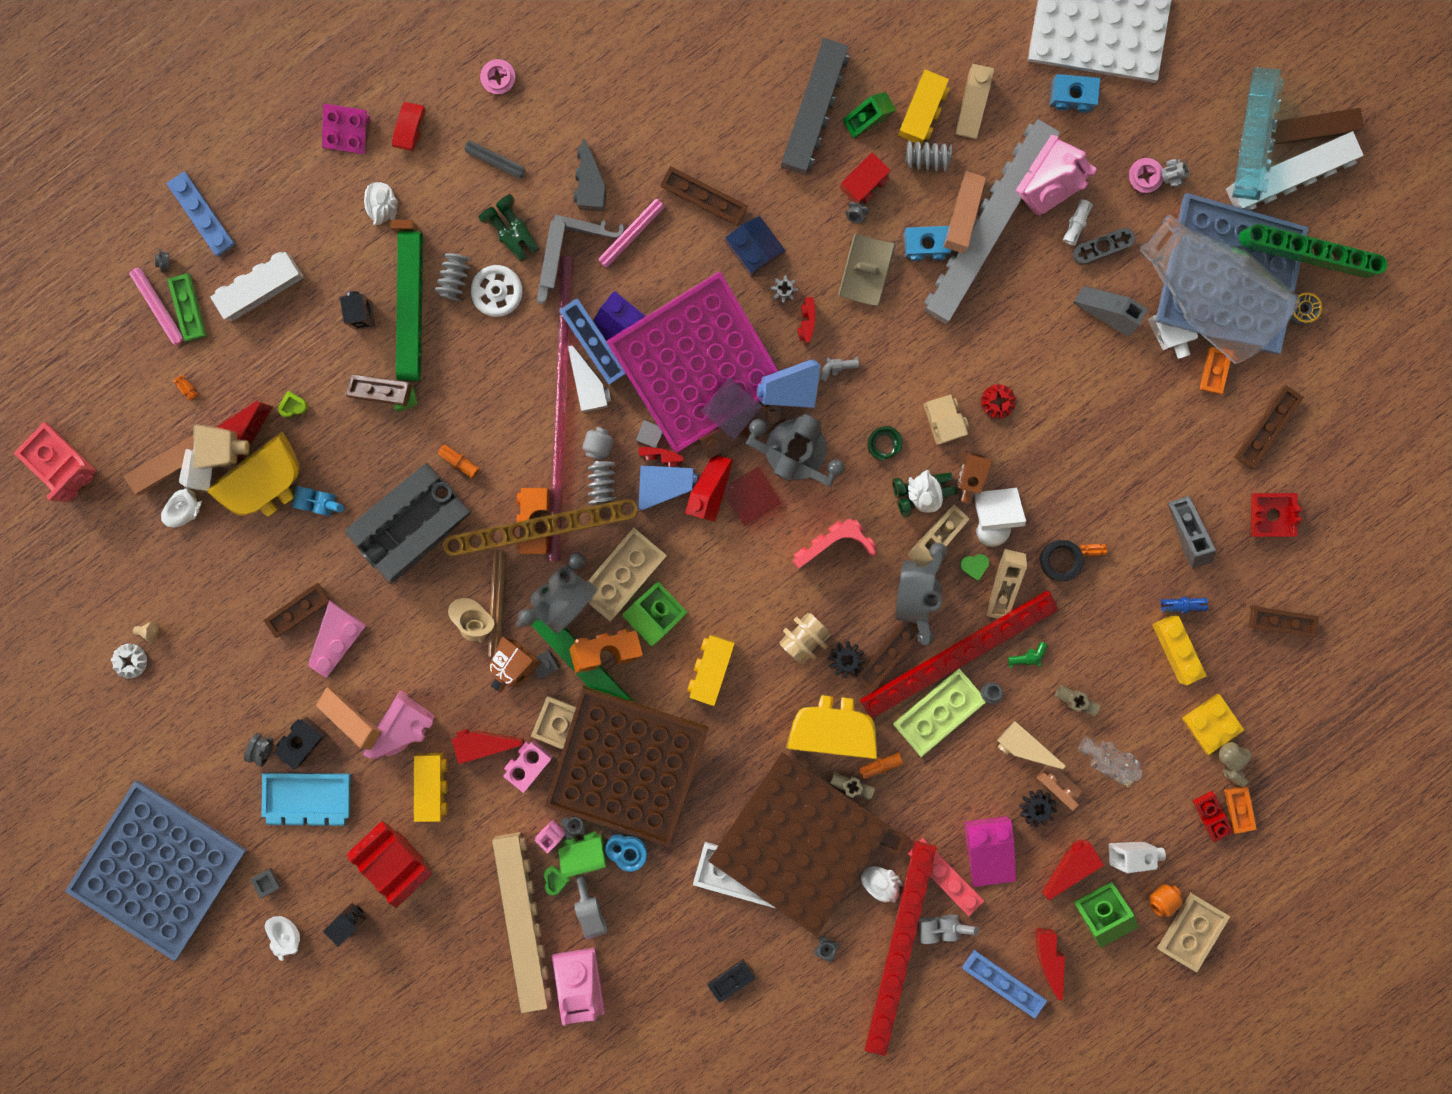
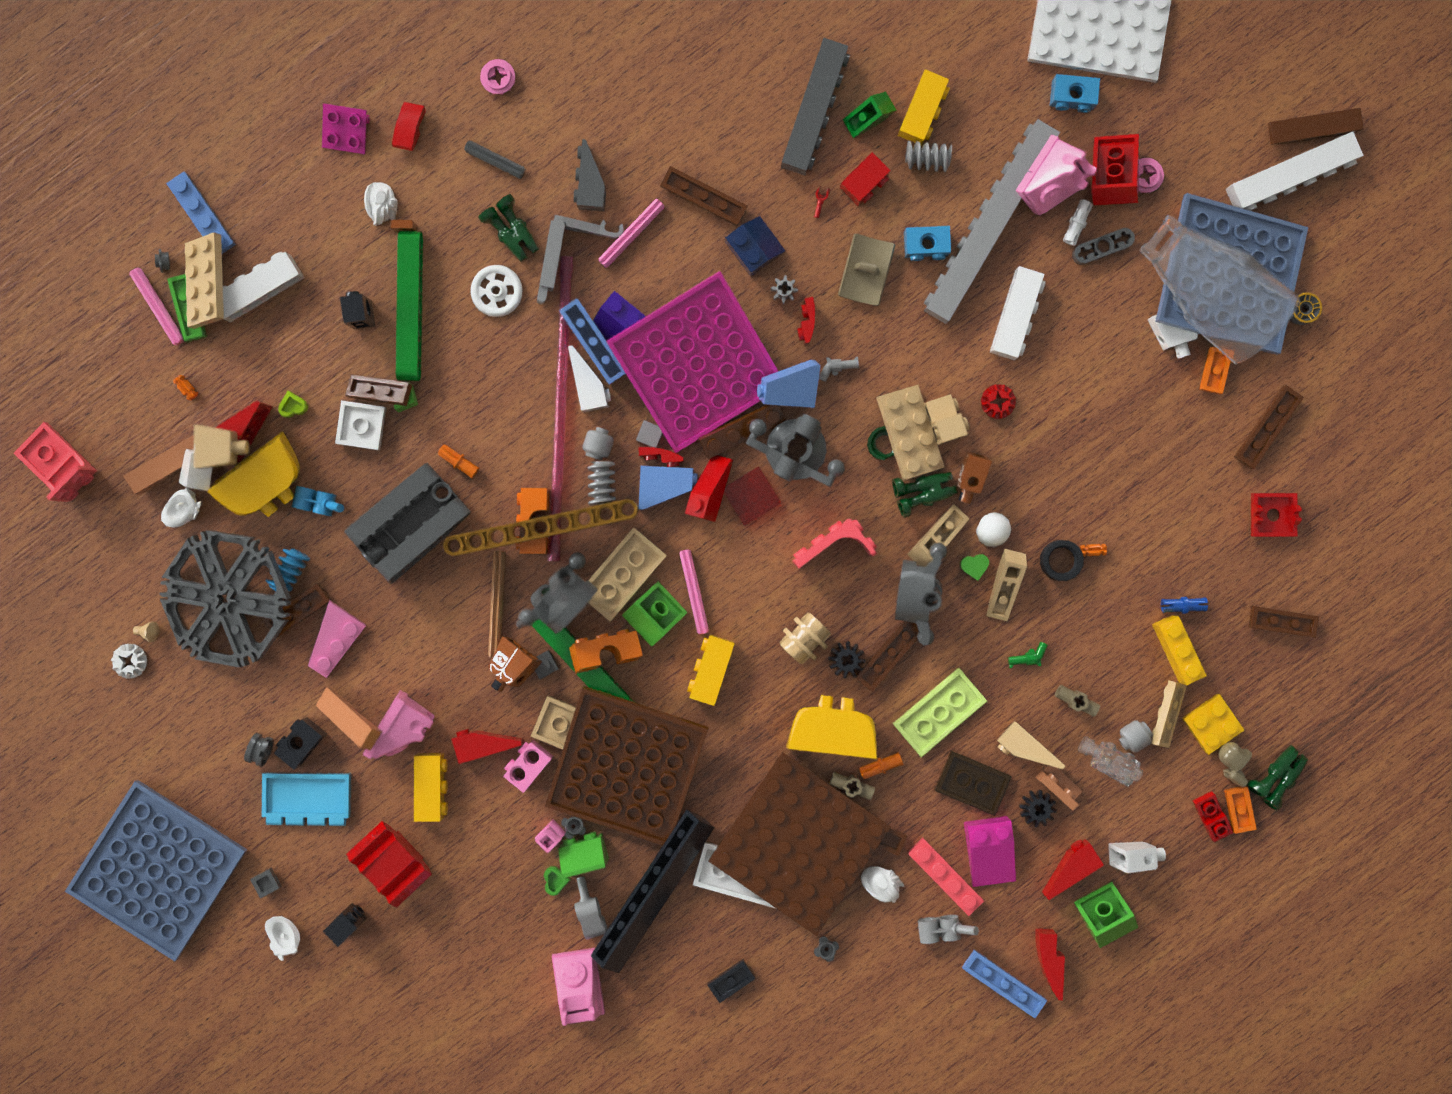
light grey piece [435,253,472,302] -> none
tan piece [448,598,495,643] -> none
tan brick [492,832,552,1013] -> none
dark azure piece [605,833,648,872] -> none
clear purple plate [700,378,762,440] -> none
dark grey plate [845,202,869,224] -> none
red plate [860,590,1058,719] -> none
red plate [864,841,937,1056] -> none
white hat [908,470,943,513] -> none
nougat slope [943,171,986,254] -> none
tan slope [955,64,994,140] -> none
white tile [973,488,1026,531] -> none
dark grey plate [981,682,1003,704] -> none
dark grey slope [1073,286,1148,337] -> none
orange head [1149,884,1183,917] -> none
tan plate [1157,892,1230,972] -> none
light grey gear [1162,159,1189,187] -> none
dark grey slope [1168,496,1216,569] -> none
clear light blue brick [1232,67,1284,200] -> none
green beam [1239,224,1387,278] -> none
none -> dark grey plate [160,530,291,668]
none -> tan plate [185,232,224,329]
none -> dark azure piece [265,548,310,591]
none -> white plate [335,400,386,450]
none -> black brick [591,810,715,973]
none -> bright pink axle [679,549,709,634]
none -> red hand [814,186,830,218]
none -> tan plate [876,385,944,481]
none -> dark brown tile [934,750,1012,816]
none -> white brick [989,266,1045,360]
none -> red slope [1091,134,1139,206]
none -> light grey head [1119,720,1153,753]
none -> tan plate [1151,681,1187,748]
none -> dark green piece [1246,745,1309,811]

